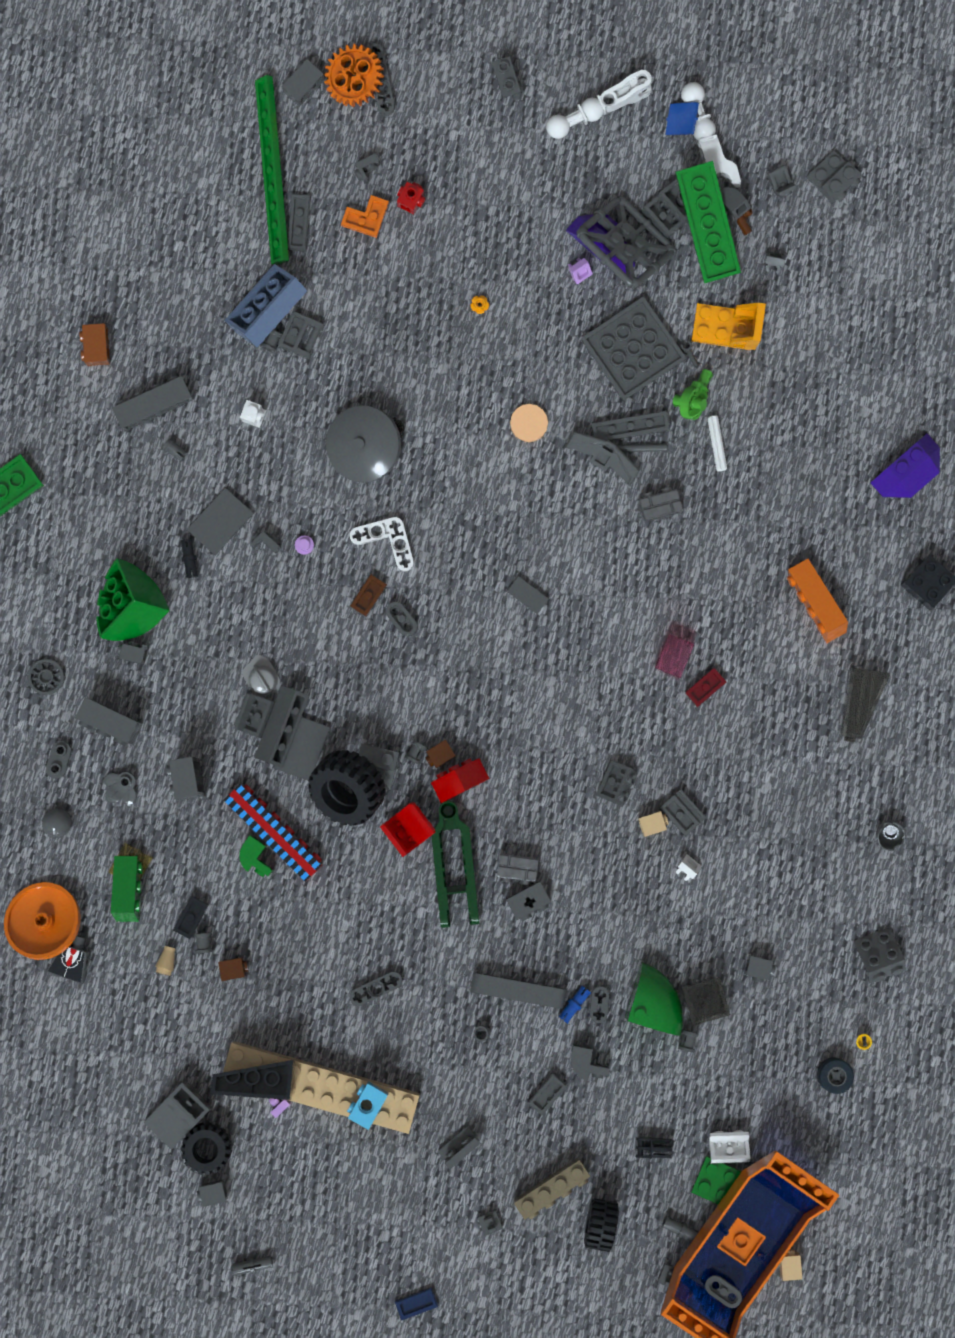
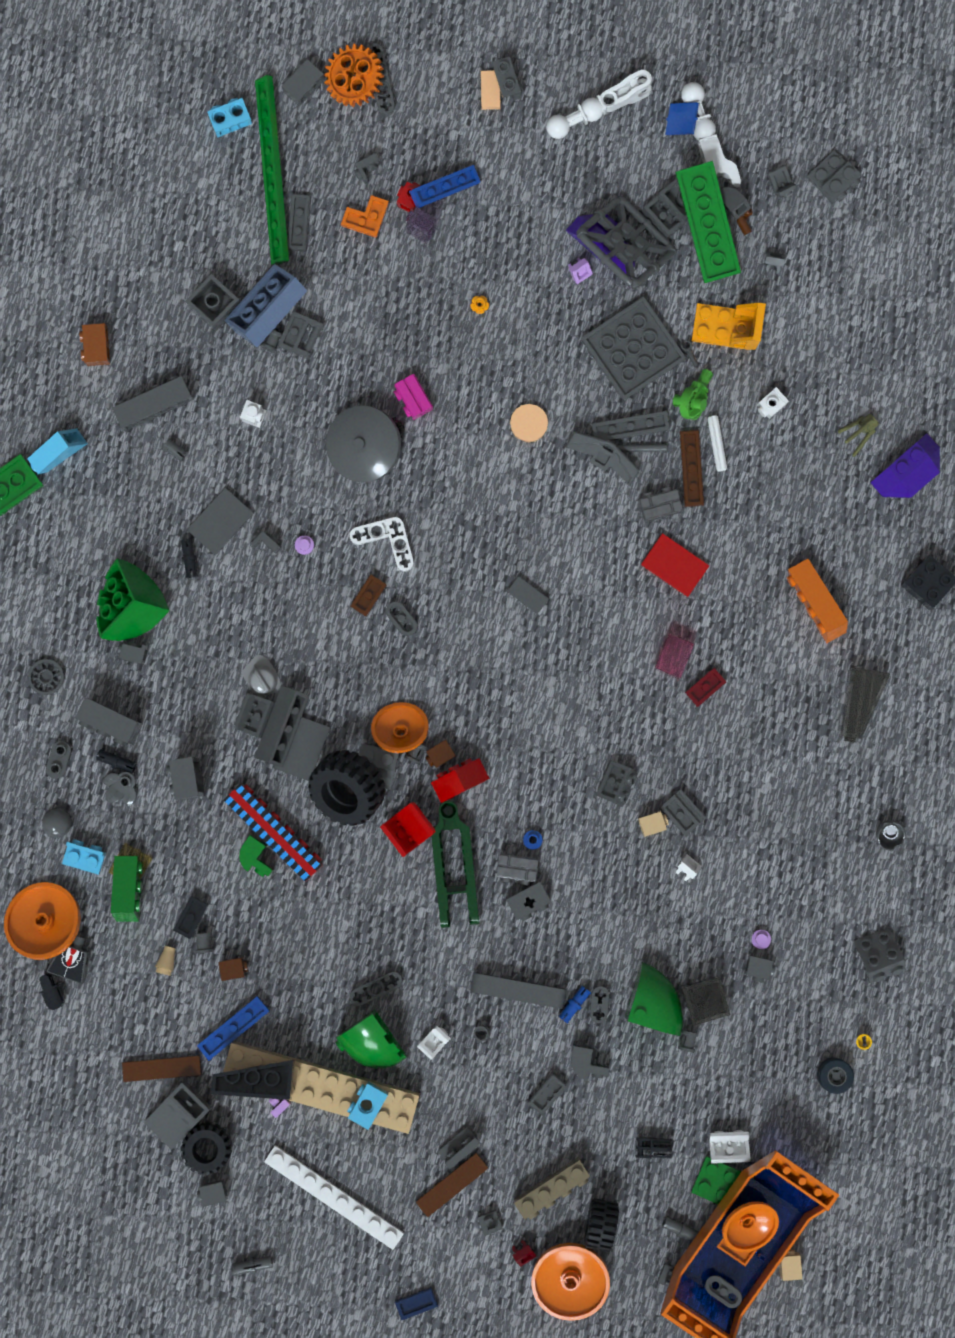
none -> medium azure slope [27,428,88,474]
none -> black arm [39,974,65,1010]
none -> medium azure bracket [62,839,106,875]
none -> black pin [96,749,137,773]
none -> reddish brown tile [122,1055,202,1082]
none -> dark grey brick [185,274,240,332]
none -> blue plate [197,996,270,1061]
none -> medium azure brick [207,98,252,138]
none -> white plate [264,1145,404,1250]
none -> green brick [335,1009,407,1069]
none -> orange dish [371,702,429,753]
none -> dark pink brick [393,374,433,420]
none -> clear purple brick [405,207,437,245]
none -> blue plate [409,165,481,209]
none -> reddish brown tile [416,1152,489,1218]
none -> white bracket [417,1026,450,1059]
none -> light nougat tile [481,71,500,110]
none -> dark red tile [512,1240,537,1267]
none -> blue plate [523,830,542,850]
none -> orange dish [531,1243,610,1321]
none -> red tile [641,533,709,598]
none -> reddish brown tile [679,430,704,507]
none -> orange dish [722,1202,779,1252]
none -> lavender plate [751,930,771,949]
none -> white brick [757,387,789,419]
none -> olive plant [838,414,879,457]

